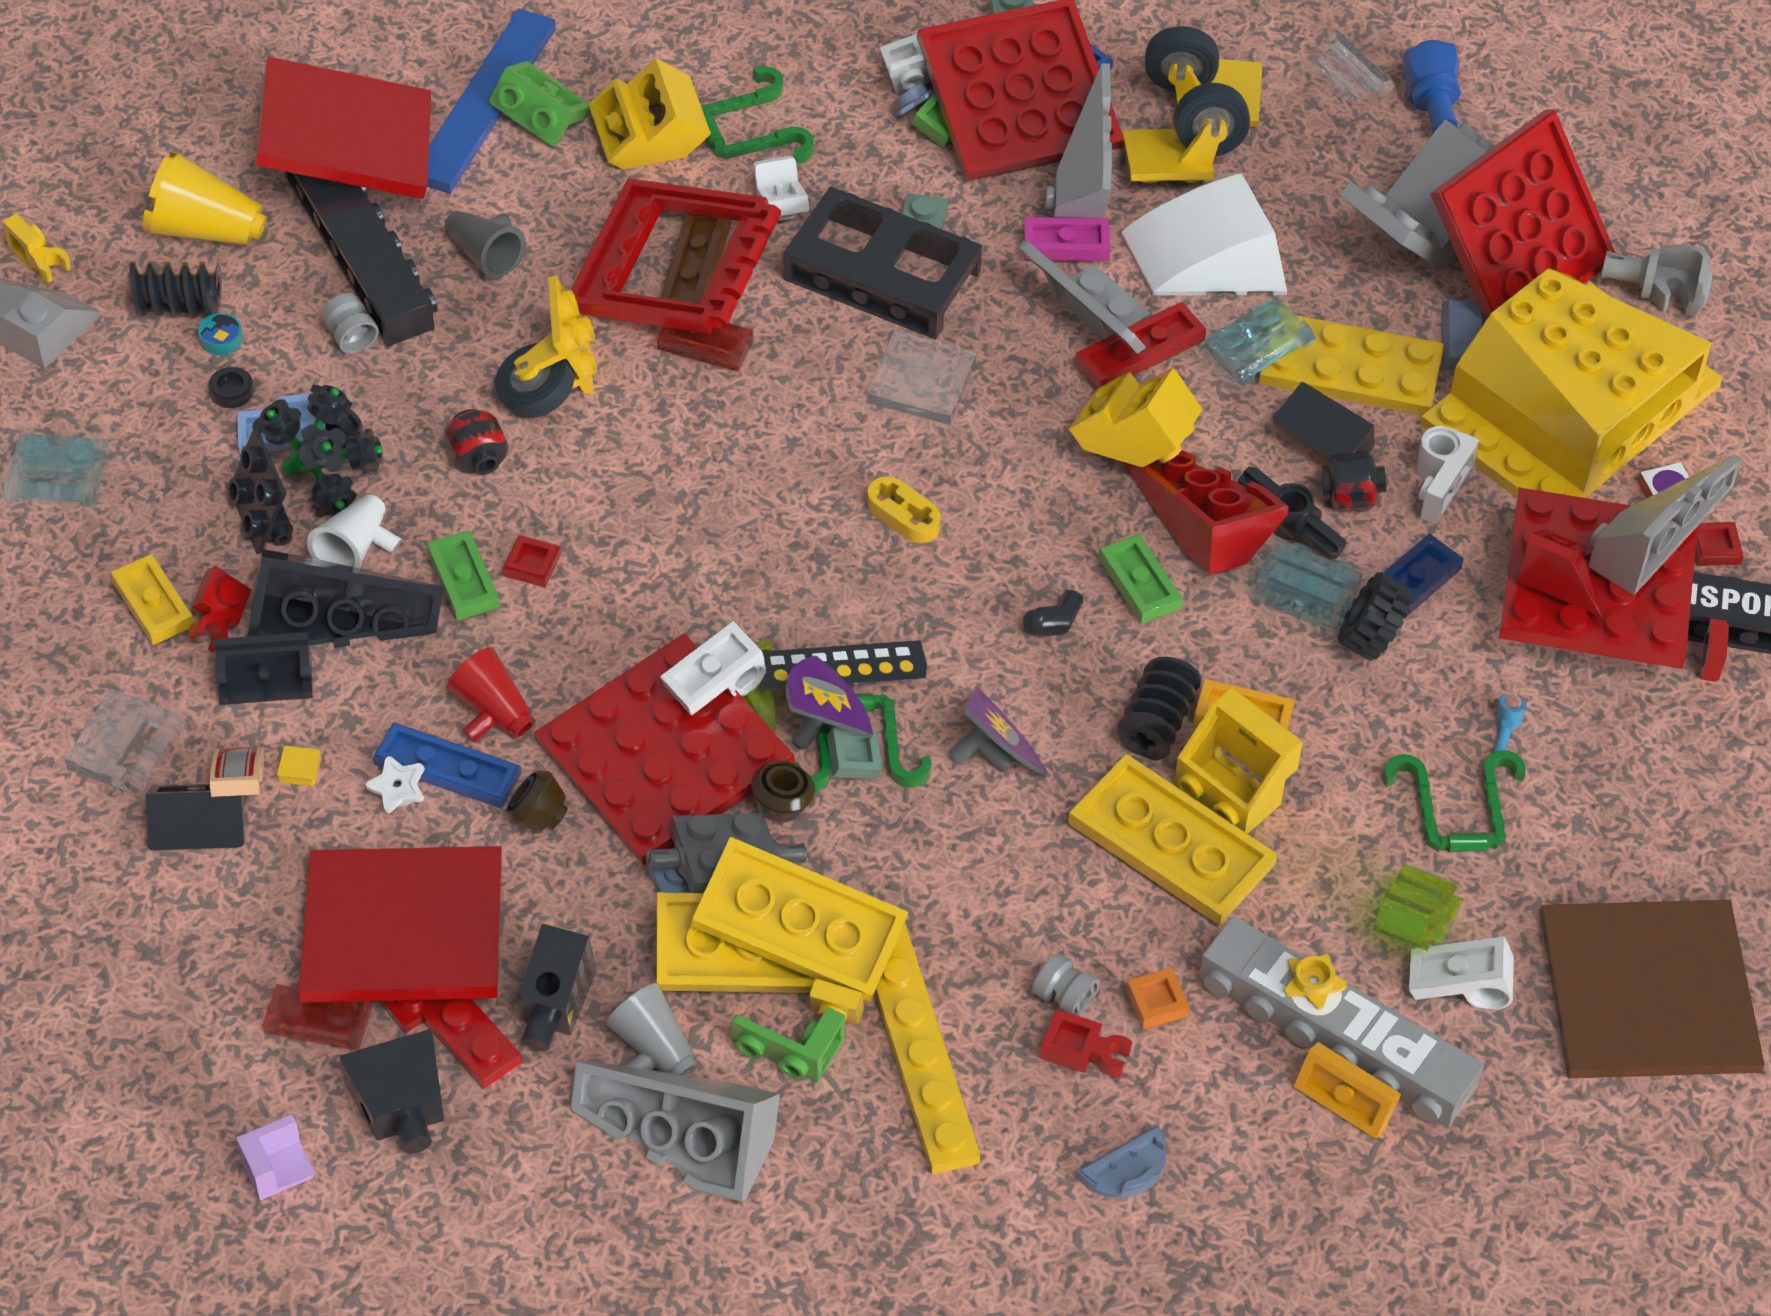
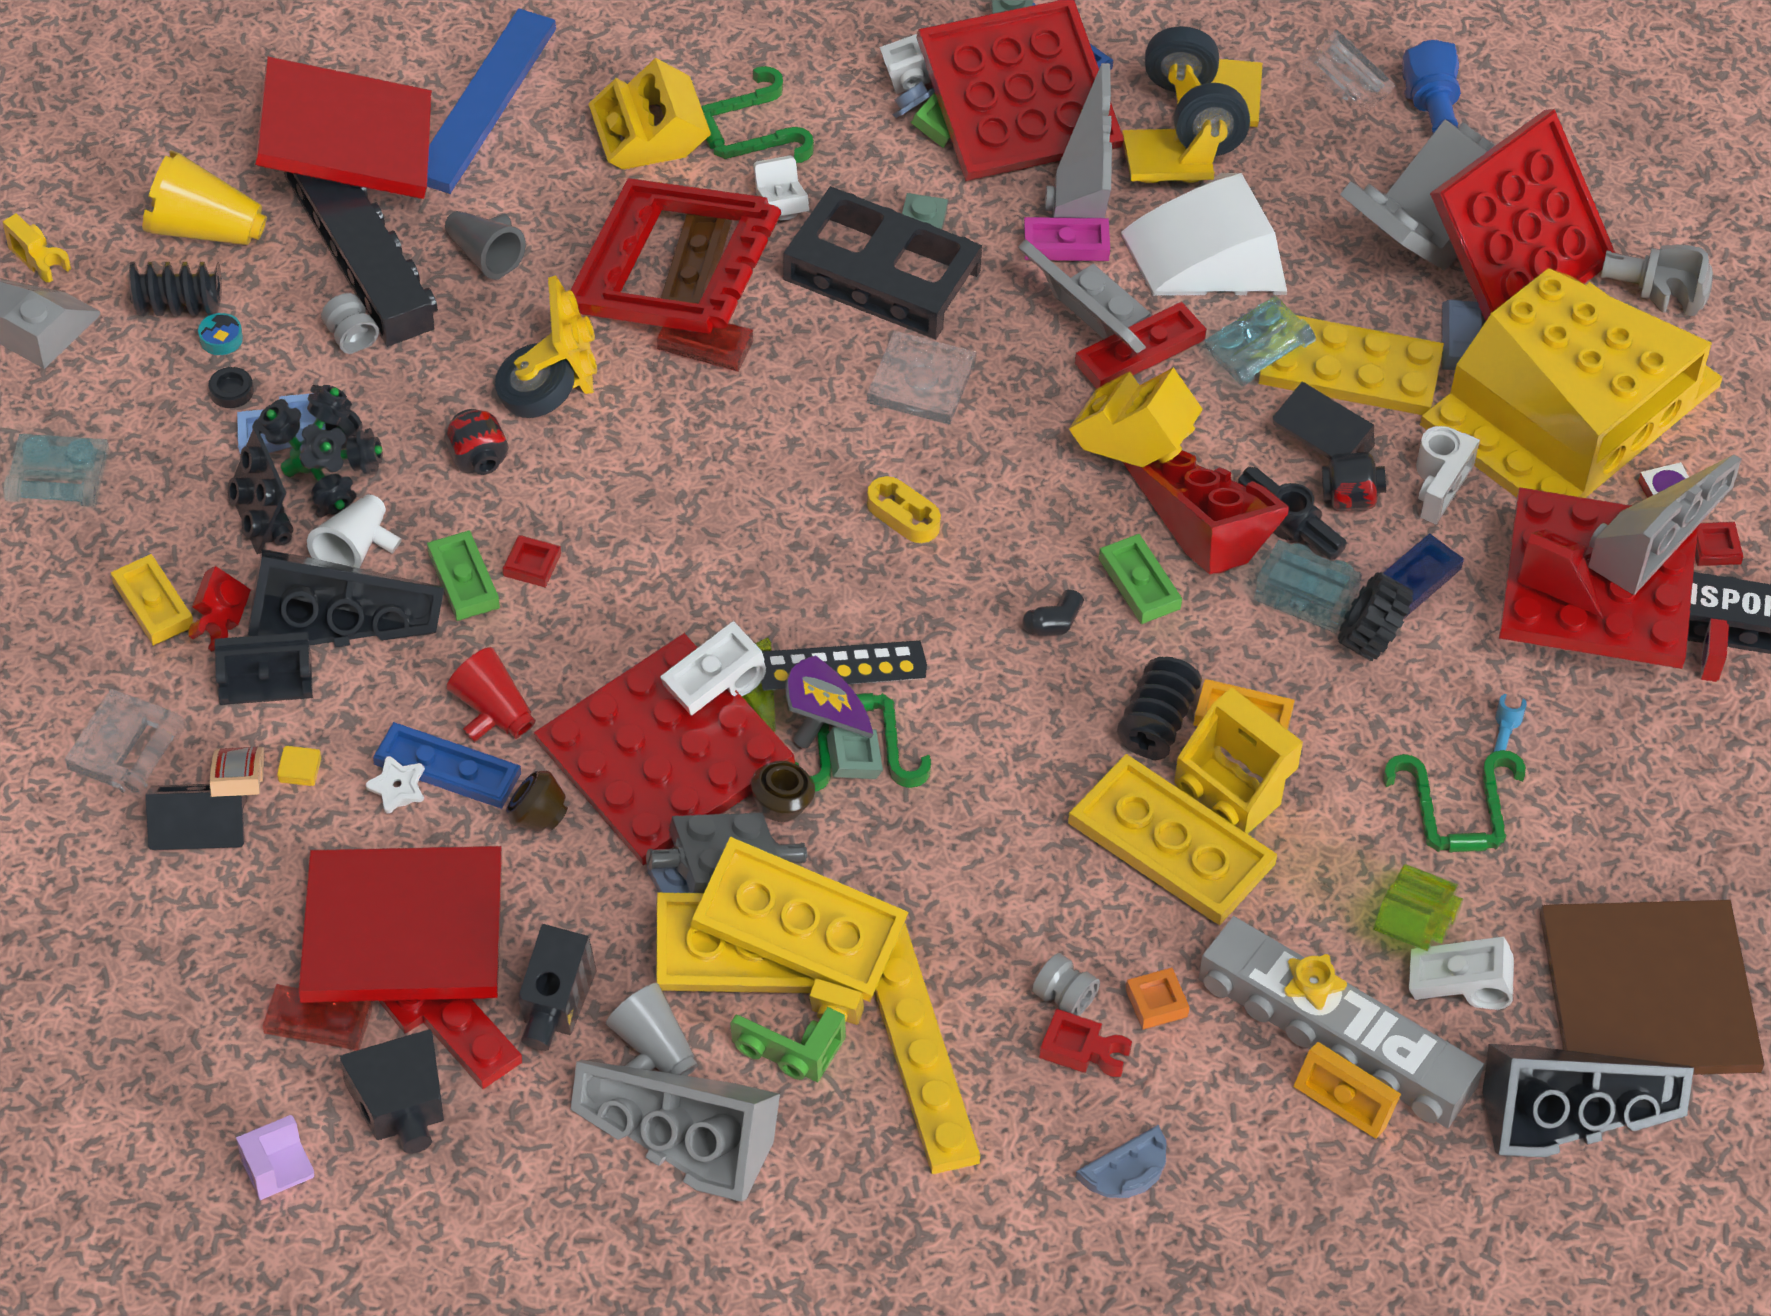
bright green bracket [489,61,591,146] -> none
shield [949,687,1048,776] -> none
none -> black wedge [1482,1044,1694,1157]

